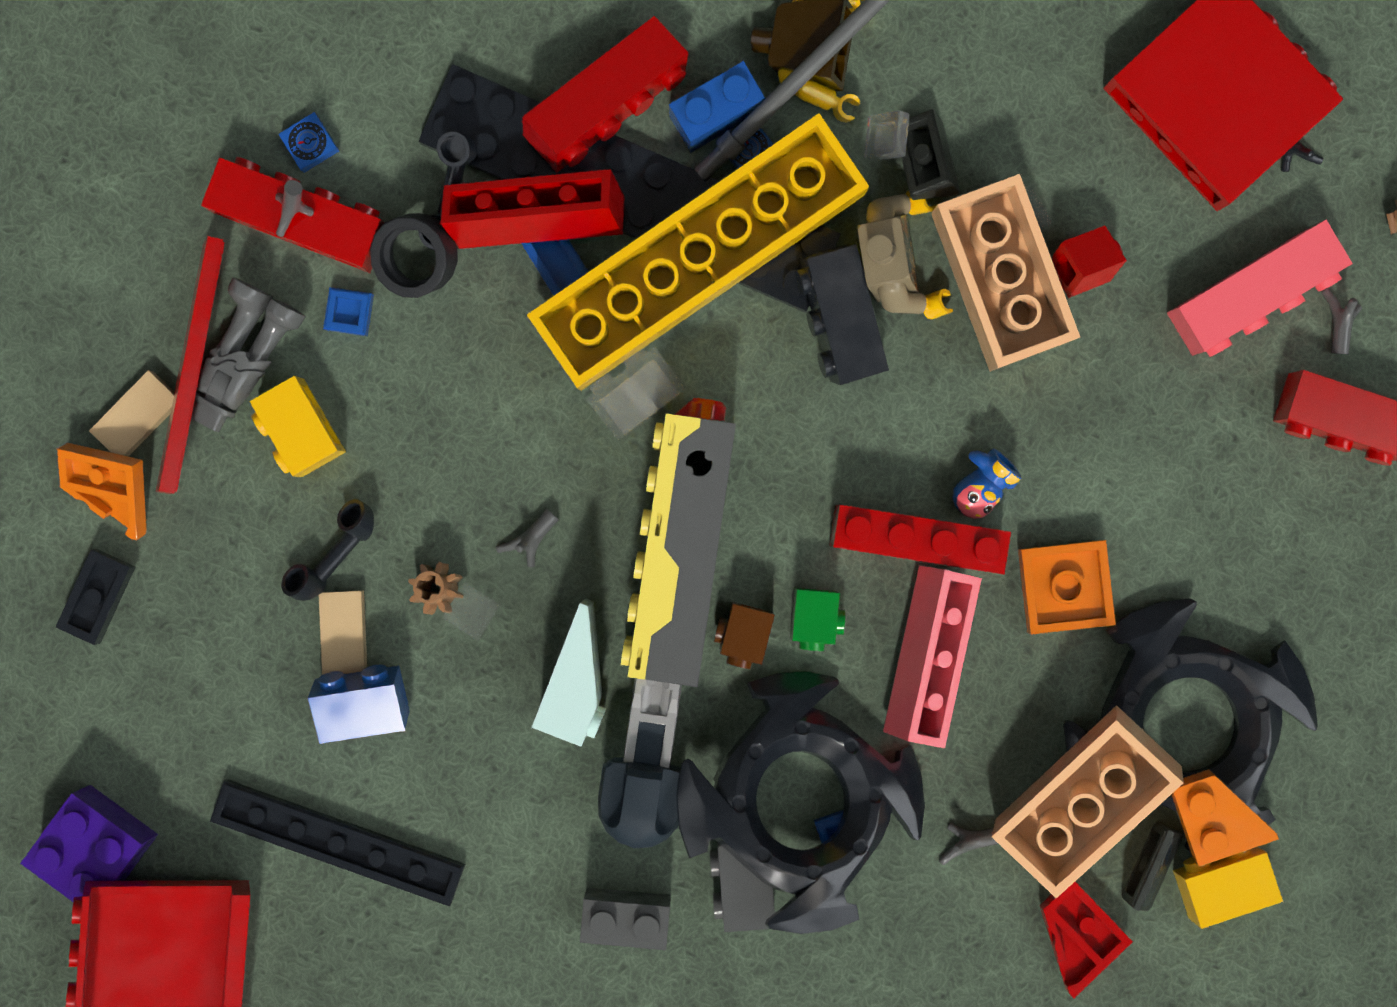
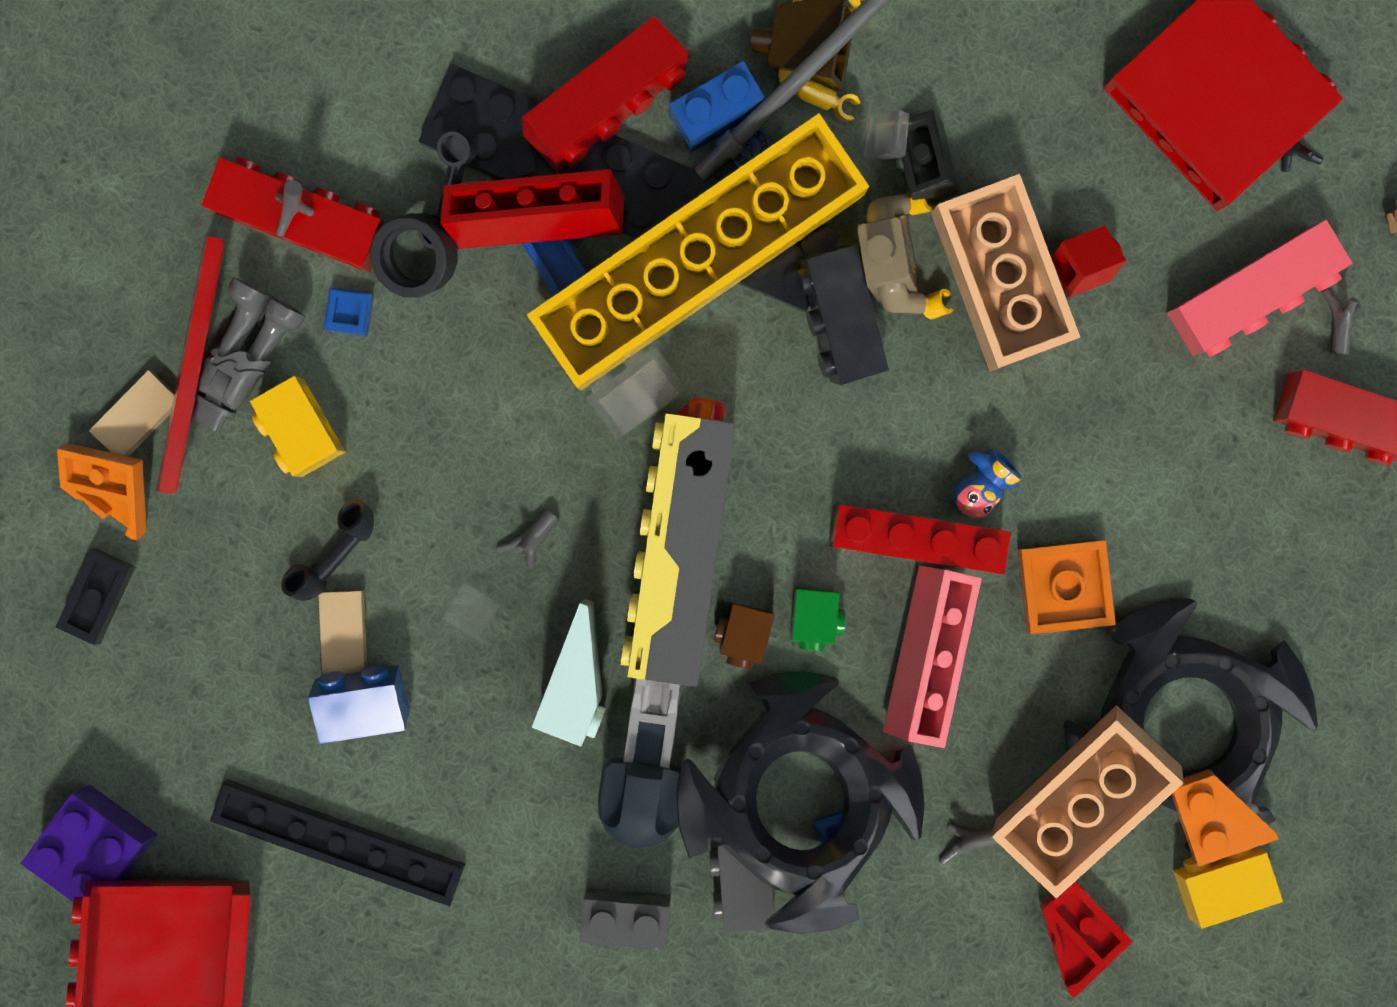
blue tile [279,112,339,173] -> none
medium nougat gear [408,562,464,615] -> none
pearl dark grey slope [1121,822,1183,911] -> none

